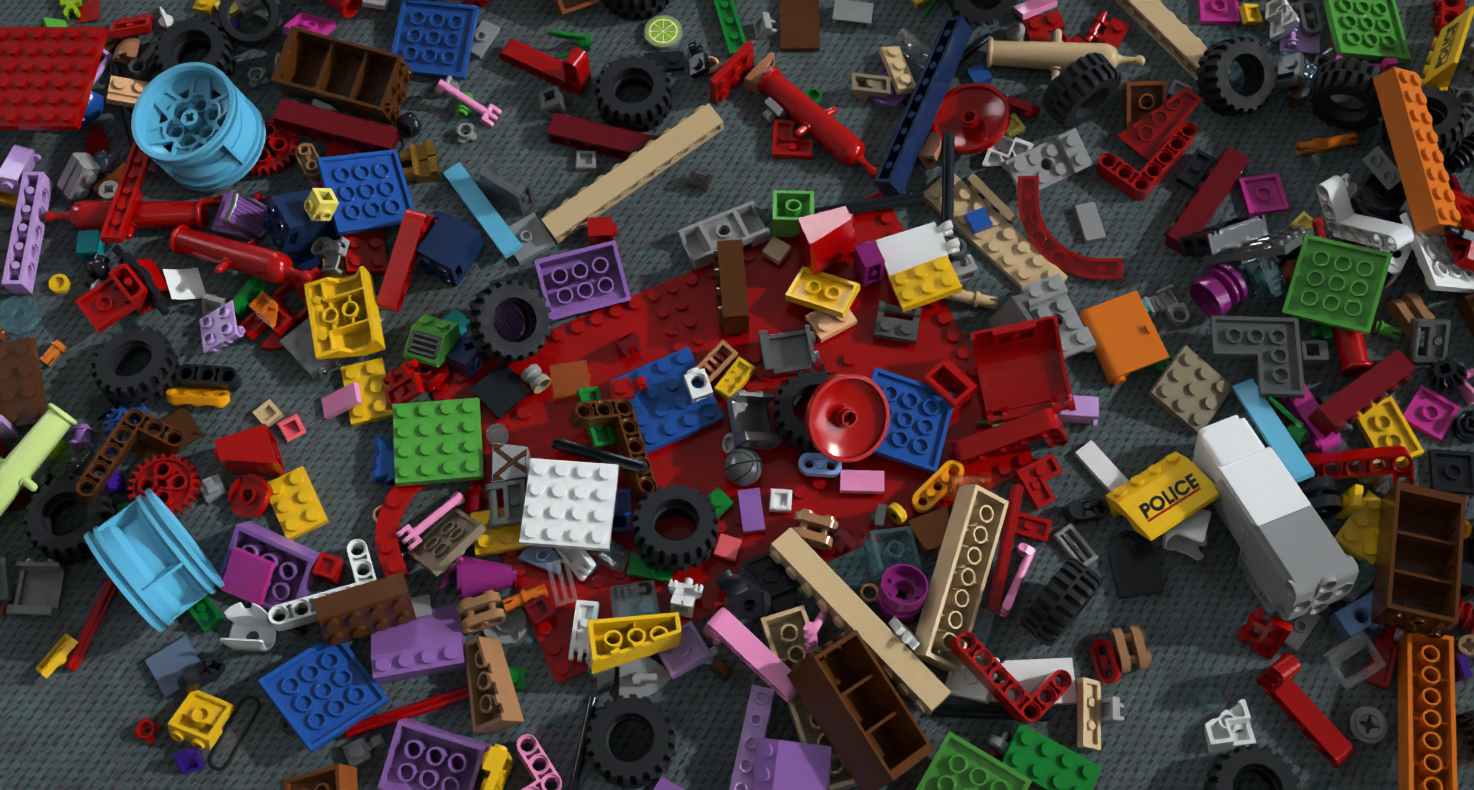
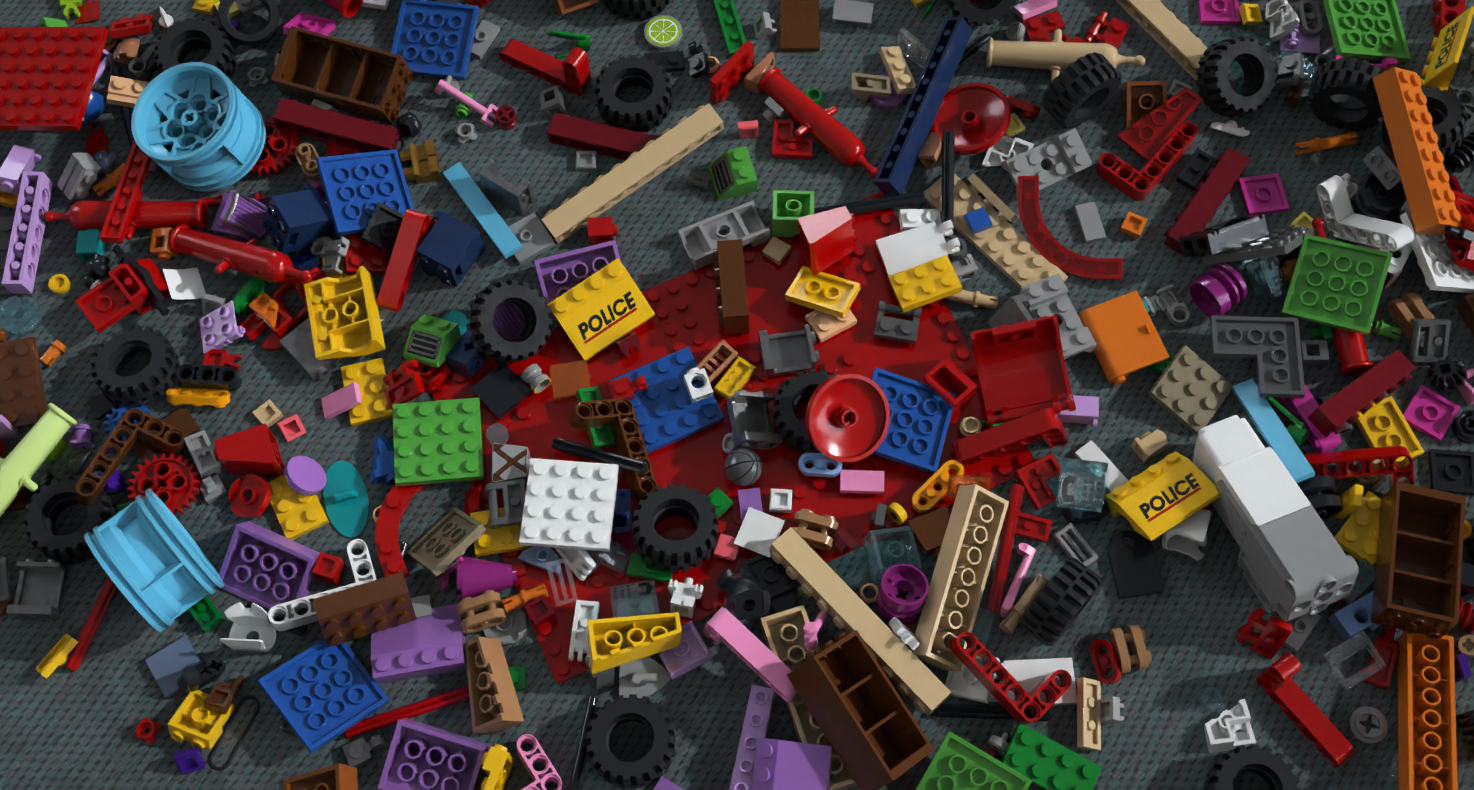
white wheel [99,180,118,200] -> none
dark pink tile [220,547,276,606] -> none
light yellow brick [304,188,339,221] -> none
bright pink hinge [396,491,465,551] -> none
reddish brown tile [709,659,732,681] -> none
magenta brick [853,240,885,287] -> none
blue tile [965,62,993,84] -> none
none -> orange brick [150,227,177,261]
none -> light grey hinge [184,430,222,480]
none -> red plate [202,349,242,370]
none -> reddish brown tile [204,676,244,714]
none -> medium lavender tile [283,456,327,496]
none -> teal shield [323,460,369,538]
none -> black tile [360,202,404,255]
none -> dark red wheel [496,105,517,130]
none -> yellow piece [547,258,655,362]
none -> bright green slope [708,146,758,201]
none -> white sticker [734,507,785,557]
none -> coral tile [738,120,759,139]
none -> white plate [898,209,942,231]
none -> tan plate [959,417,981,437]
none -> tan pin [999,574,1049,634]
none -> clear light blue slope [1057,458,1108,512]
none -> orange plate [1120,211,1148,239]
none -> tan brick [1130,429,1169,463]
none -> white piece [1210,120,1250,137]

